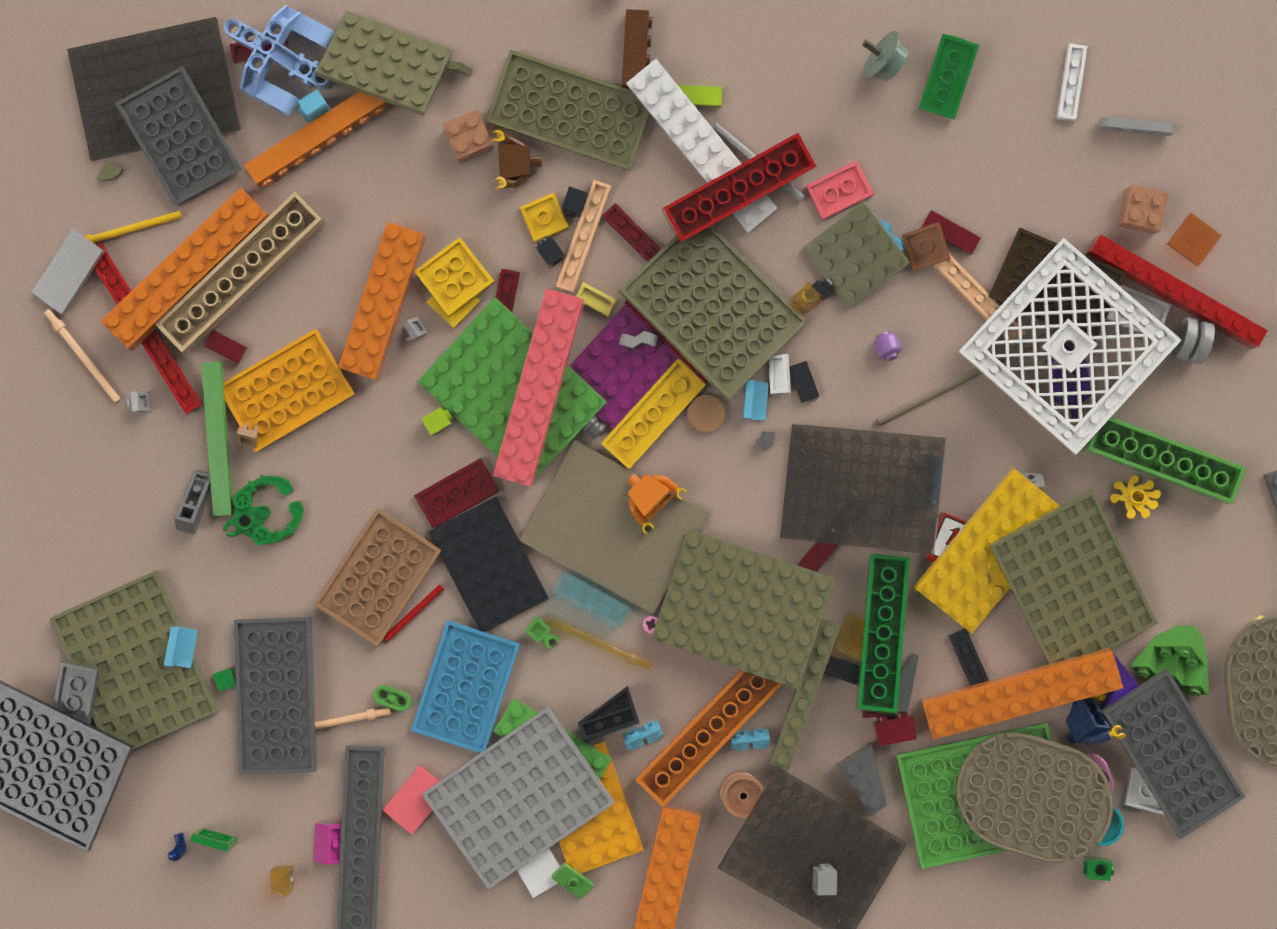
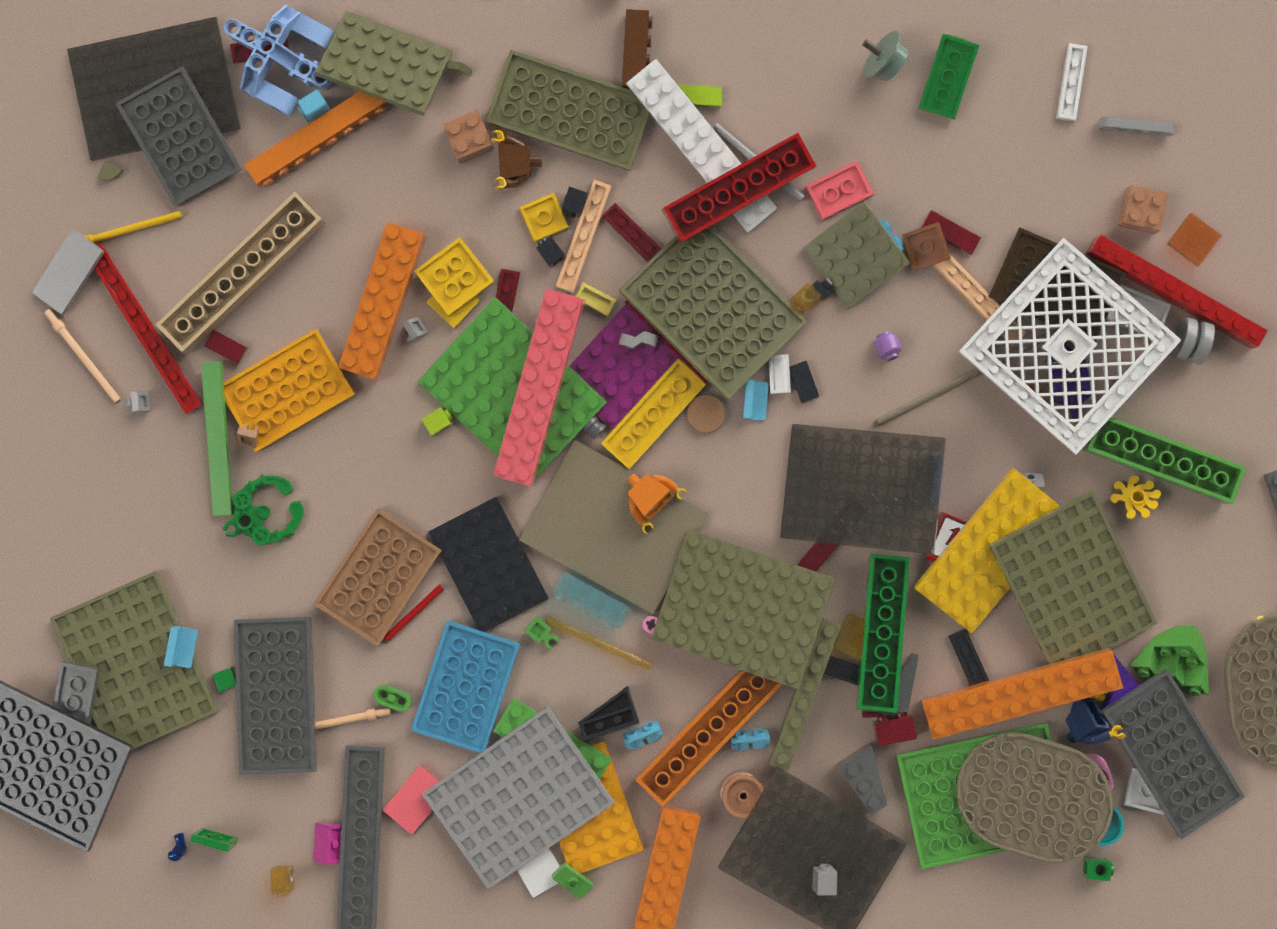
orange brick [100,187,268,351] -> none
dark grey slope [174,470,211,534] -> none
dark red tile [414,458,499,529] -> none
flat silver piece [756,431,774,451] -> none

